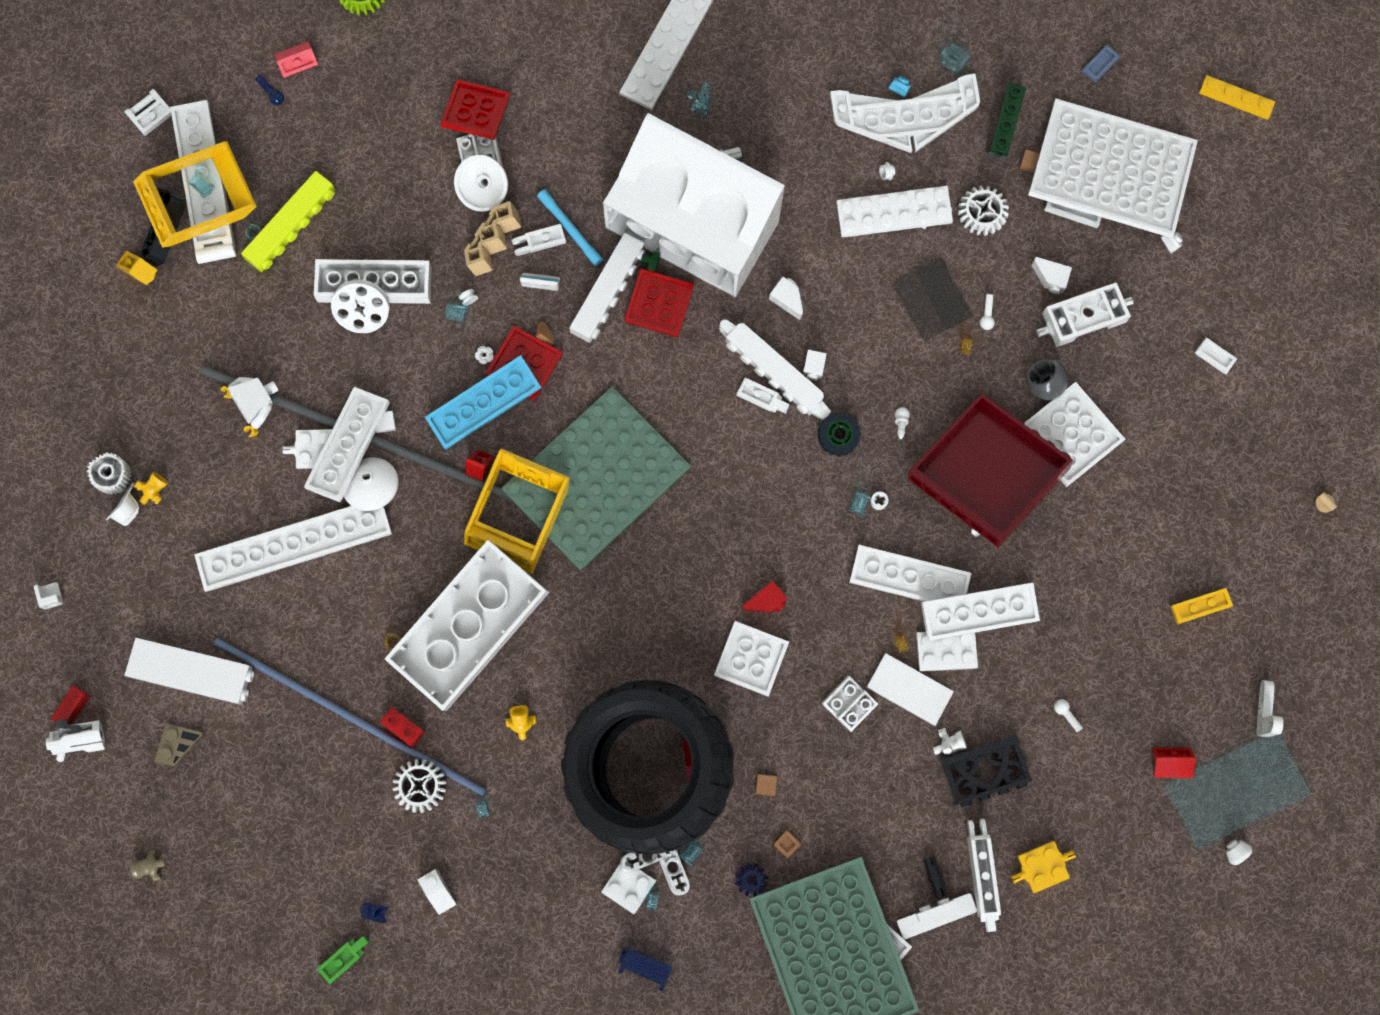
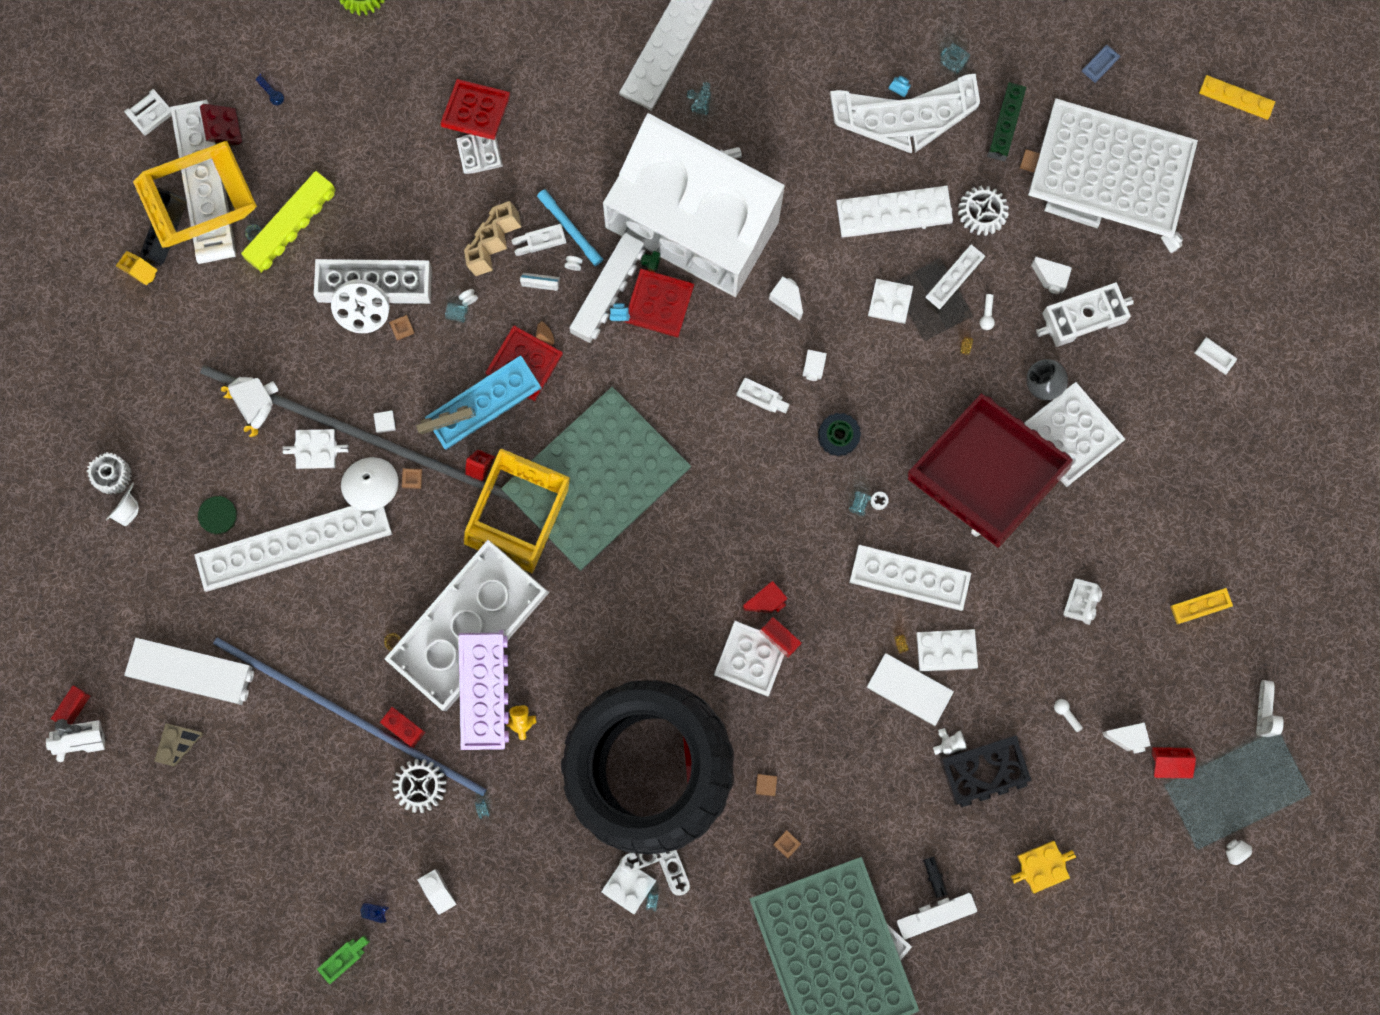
white panel [34,582,64,610] -> none
dark tan piece [130,849,167,881] -> none
yellow piece [134,472,168,505] -> none
clear light blue beam [189,172,215,197] -> none
coral panel [274,41,318,78] -> none
white plate [304,387,390,502] -> none
white dish [454,155,508,212] -> none
white plate [475,346,494,364] -> none
clear blue brick [618,947,673,991] -> none
clear light blue bush [679,841,704,867] -> none
white hinge [719,320,831,421] -> none
clear blue gear [735,863,768,897] -> none
white slope [821,676,878,732] -> none
white plate [879,162,895,180] -> none
white bar [895,407,910,439] -> none
white plate [921,583,1040,641] -> none
white hinge [967,819,1001,932] -> none
tan plate [1315,492,1337,513] -> none
none -> dark green tile [198,496,237,535]
none -> dark red plate [200,103,242,145]
none -> medium nougat tile [389,315,414,340]
none -> medium nougat tile [402,468,423,489]
none -> dark tan plate [416,406,476,434]
none -> bracket [459,630,509,750]
none -> white bush [565,256,583,271]
none -> medium azure plate [610,303,630,321]
none -> red panel [760,617,802,658]
none -> white plate [868,279,913,324]
none -> white plate [925,244,985,309]
none -> white bracket [1063,579,1102,625]
none -> white slope [1103,723,1151,754]

